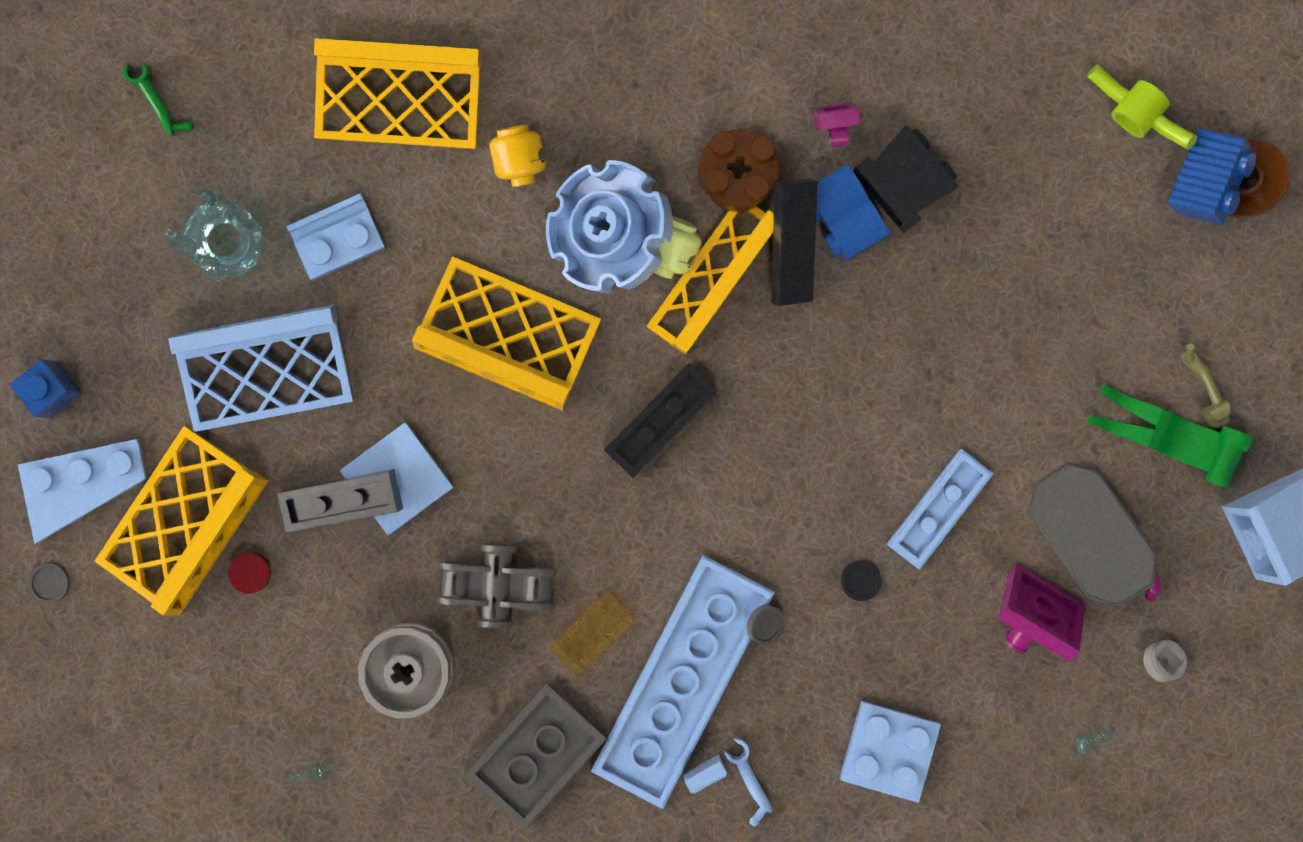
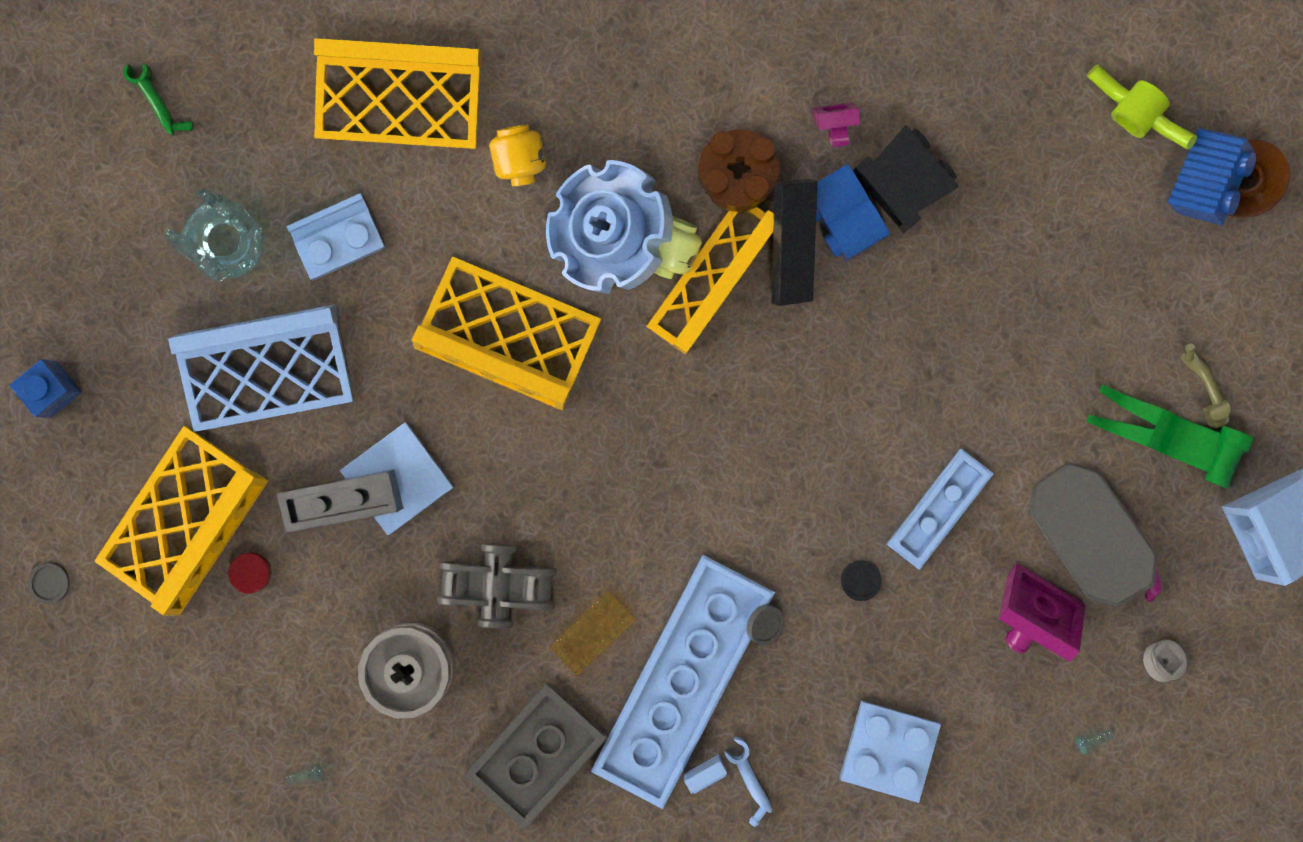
light blue wing [18,439,149,544] -> none
black plate [604,363,718,478] -> none

